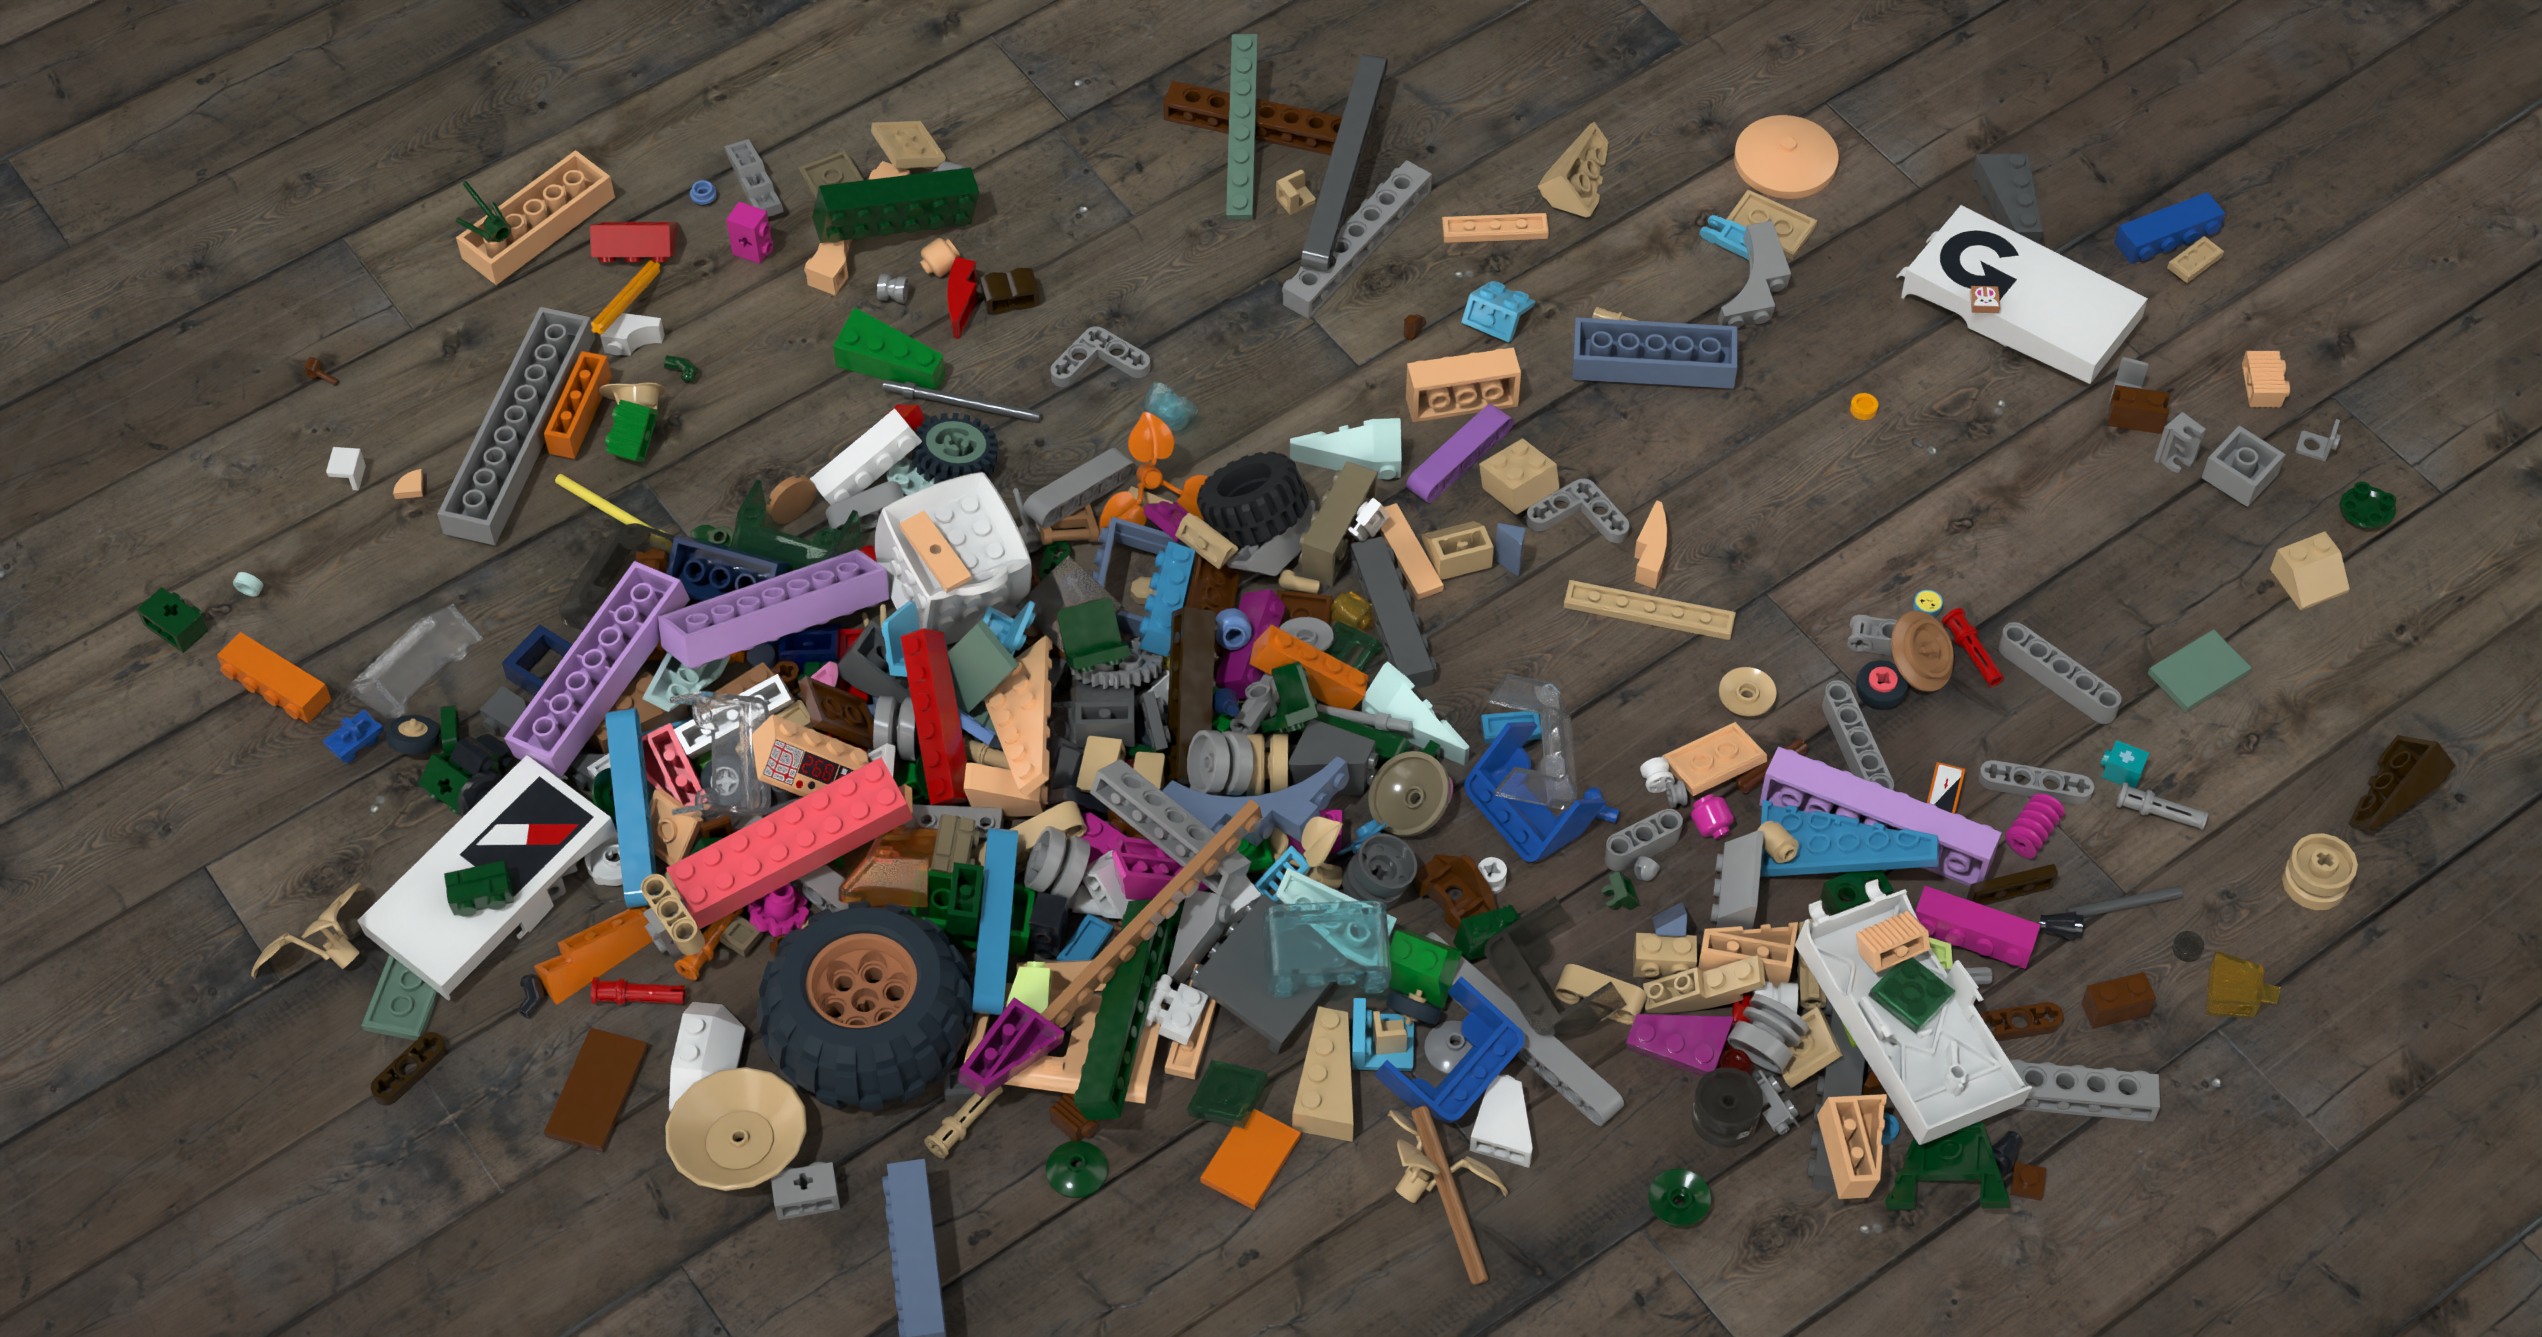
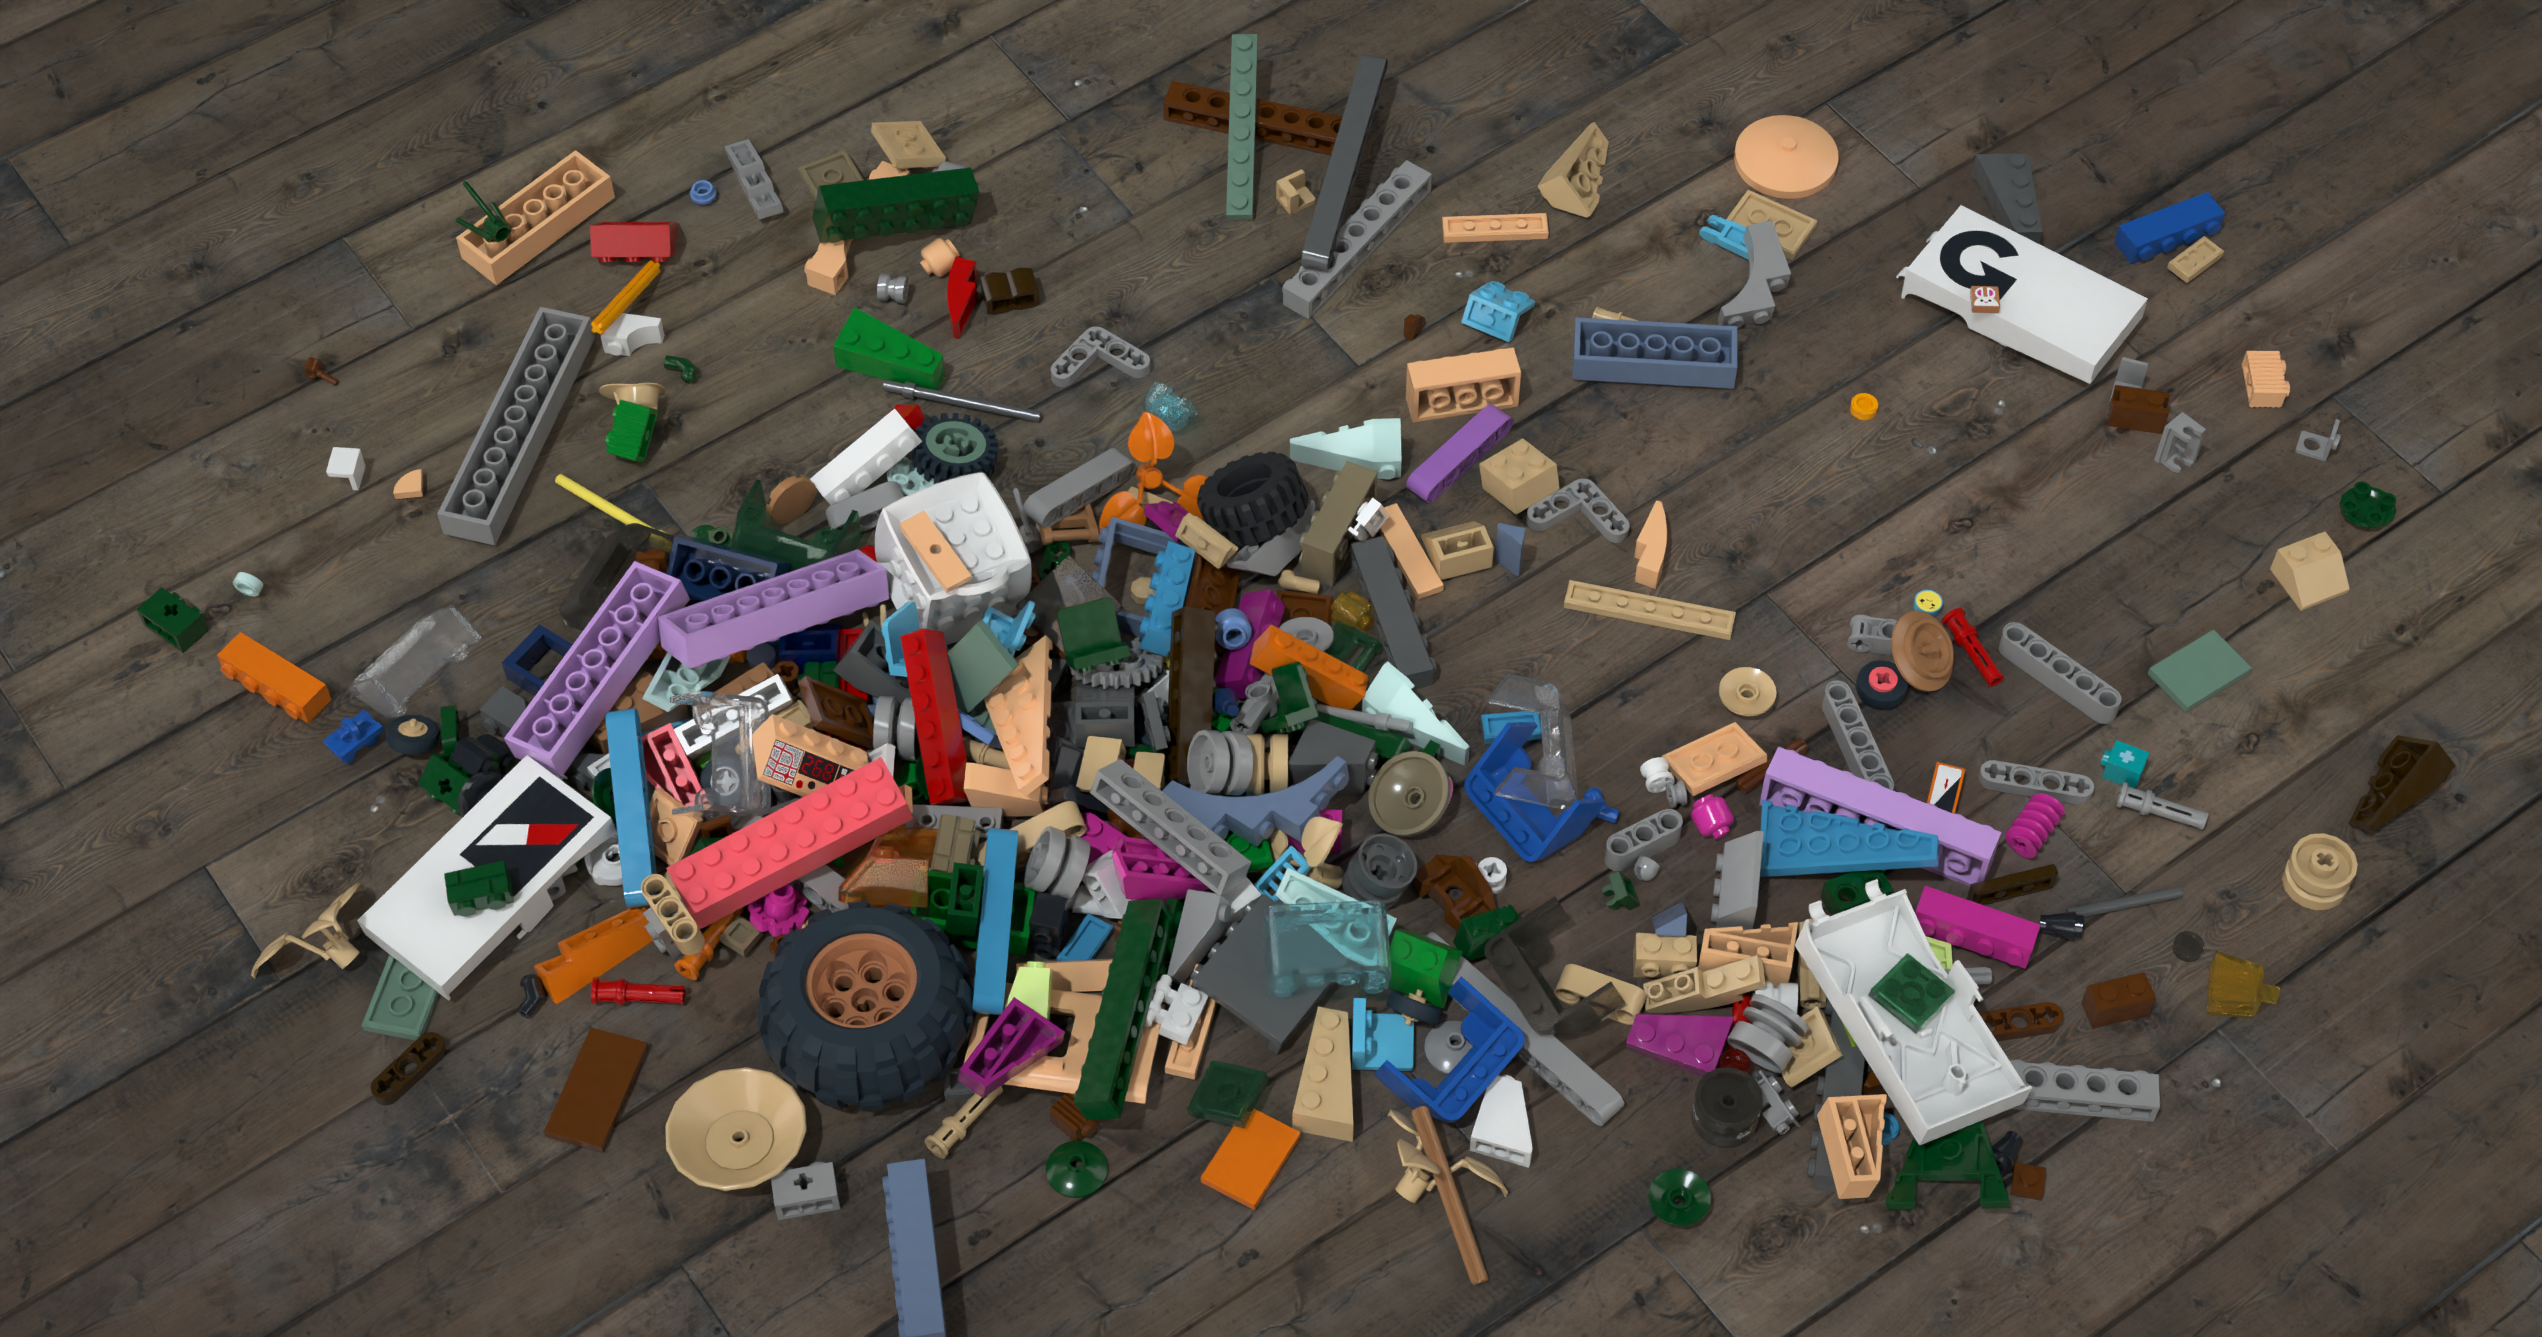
orange brick [544,351,612,459] -> none
white wedge [669,1002,746,1112] -> none
dark pink brick [726,202,773,264] -> none
bright pink tile [811,661,838,687] -> none
medium nougat plate [1040,799,1263,1028] -> none
dark azure plate [1337,818,1387,856] -> none
tan panel [1372,1011,1407,1055] -> none
tan brick [1757,821,1799,863] -> none
light nougat brick [1856,910,1930,973] -> none
light grey brick [2201,426,2286,507] -> none

